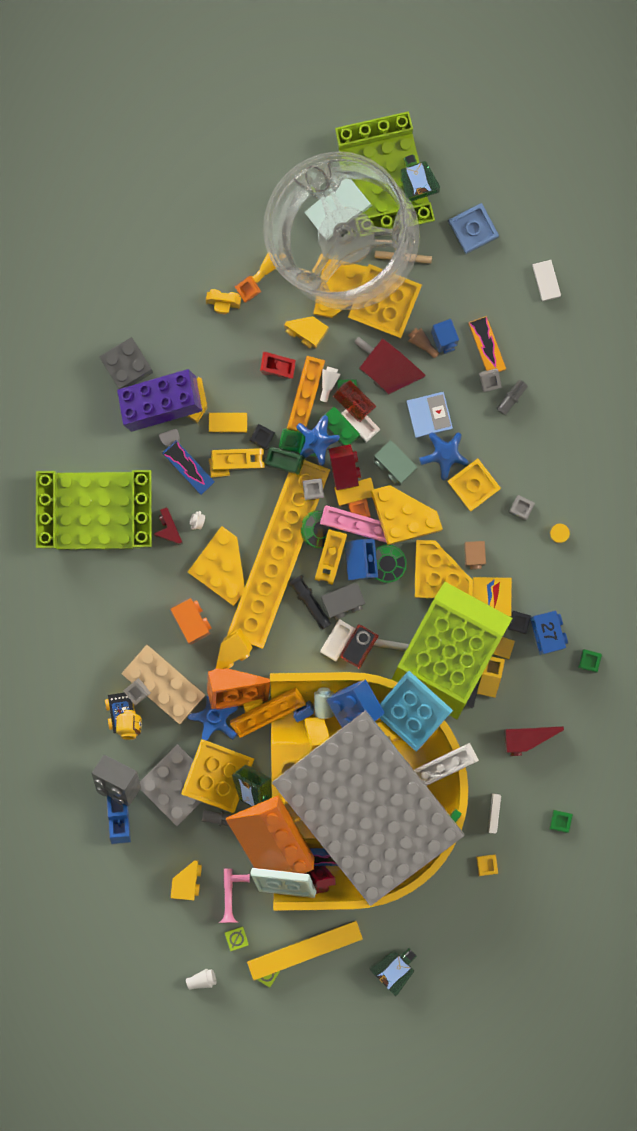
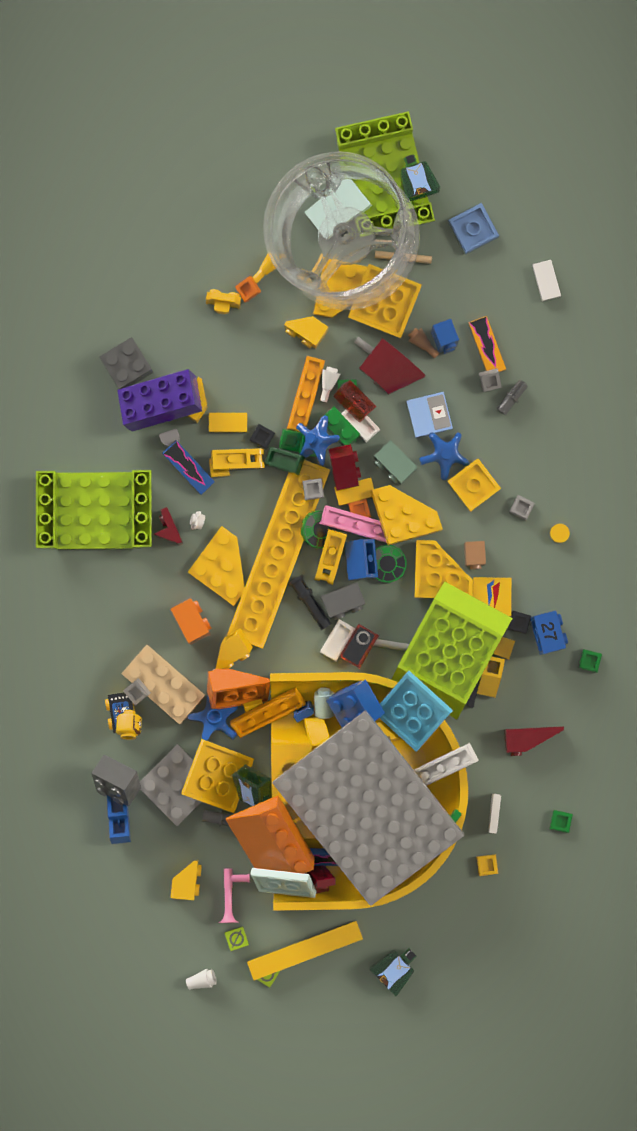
red slope [260,352,296,379] -> none

